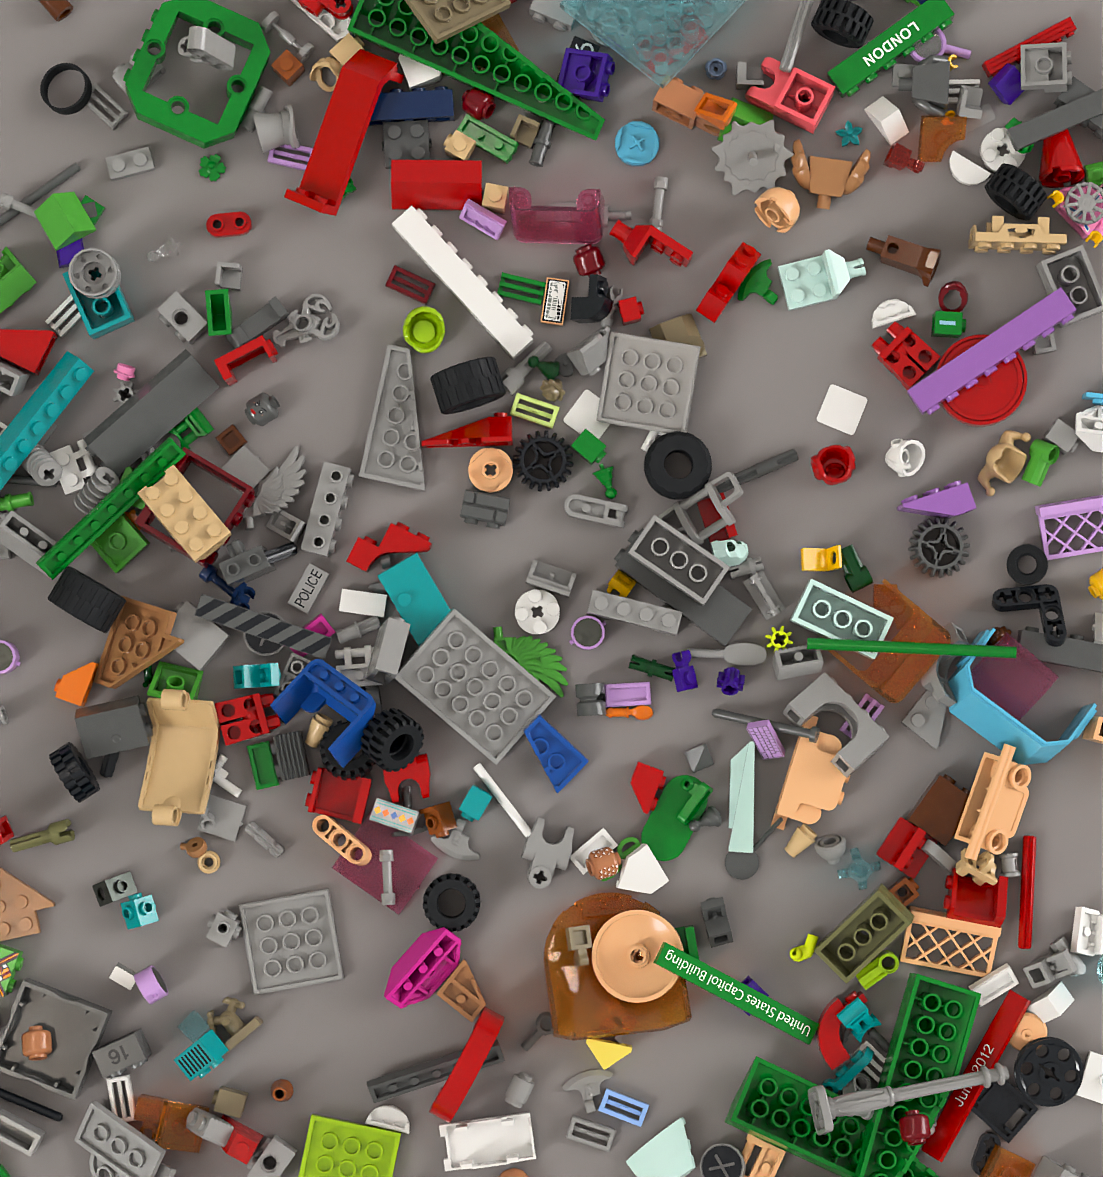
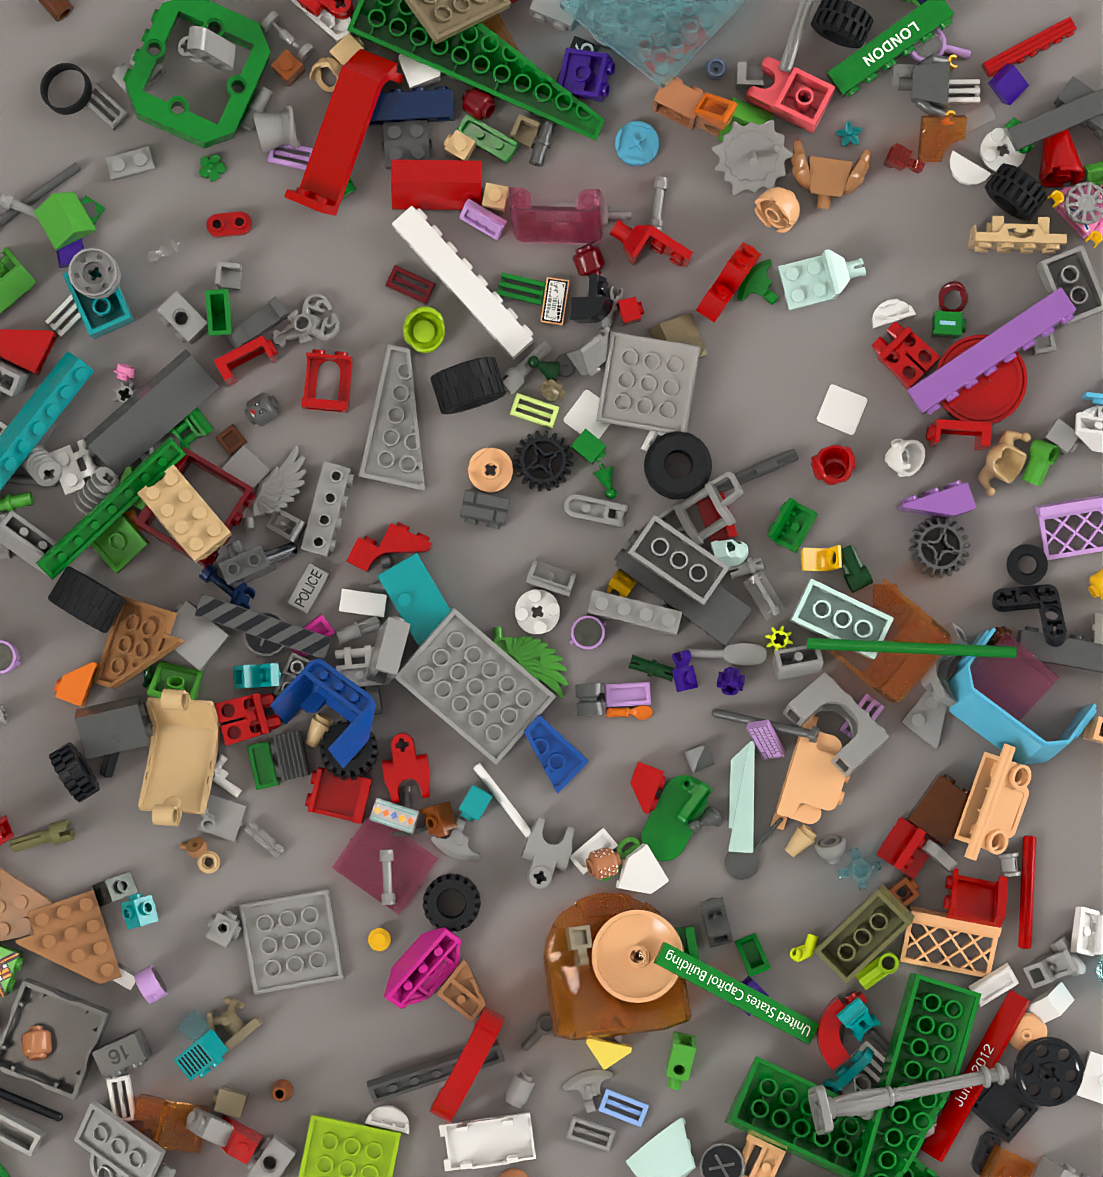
light nougat beam [312,815,372,866] -> none
black tyre [361,708,424,772] -> none
red wedge [421,413,513,448] -> none
white slope [864,96,909,146] -> none
reddish brown piece [866,235,941,287] -> none
dark red head [899,1110,931,1146] -> none
light grey panel [956,85,983,119] -> none
tan hips [956,848,998,886] -> none
light grey plate [1021,42,1072,93] -> none
none -> medium nougat wing [15,890,122,984]
none -> red panel [301,349,353,413]
none -> yellow plate [368,928,391,951]
none -> bright green torso [665,1031,696,1090]
none -> green slope [734,933,771,977]
none -> green bracket [767,497,818,553]
none -> red panel [926,419,992,451]

